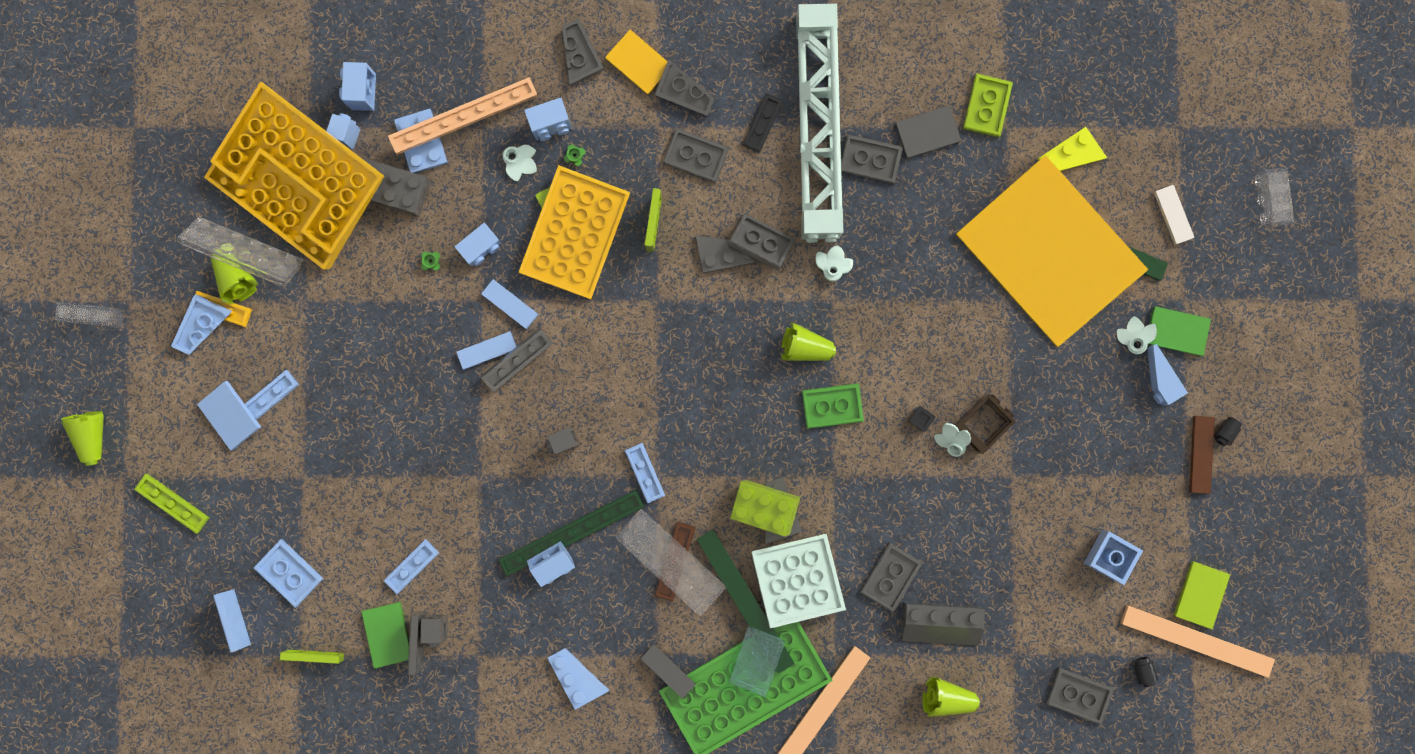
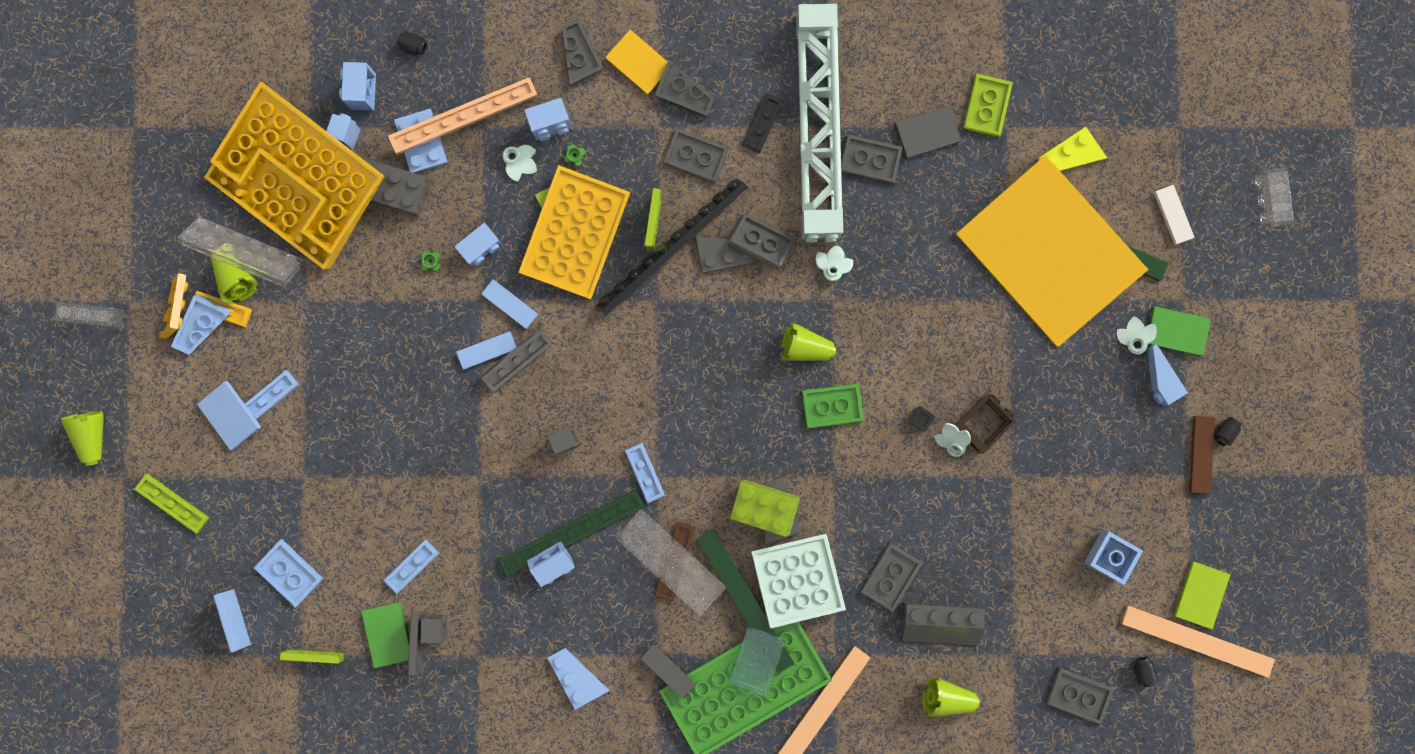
none -> yellow wing [159,273,188,339]
none -> black brick [397,31,427,56]
none -> black plate [597,179,748,315]

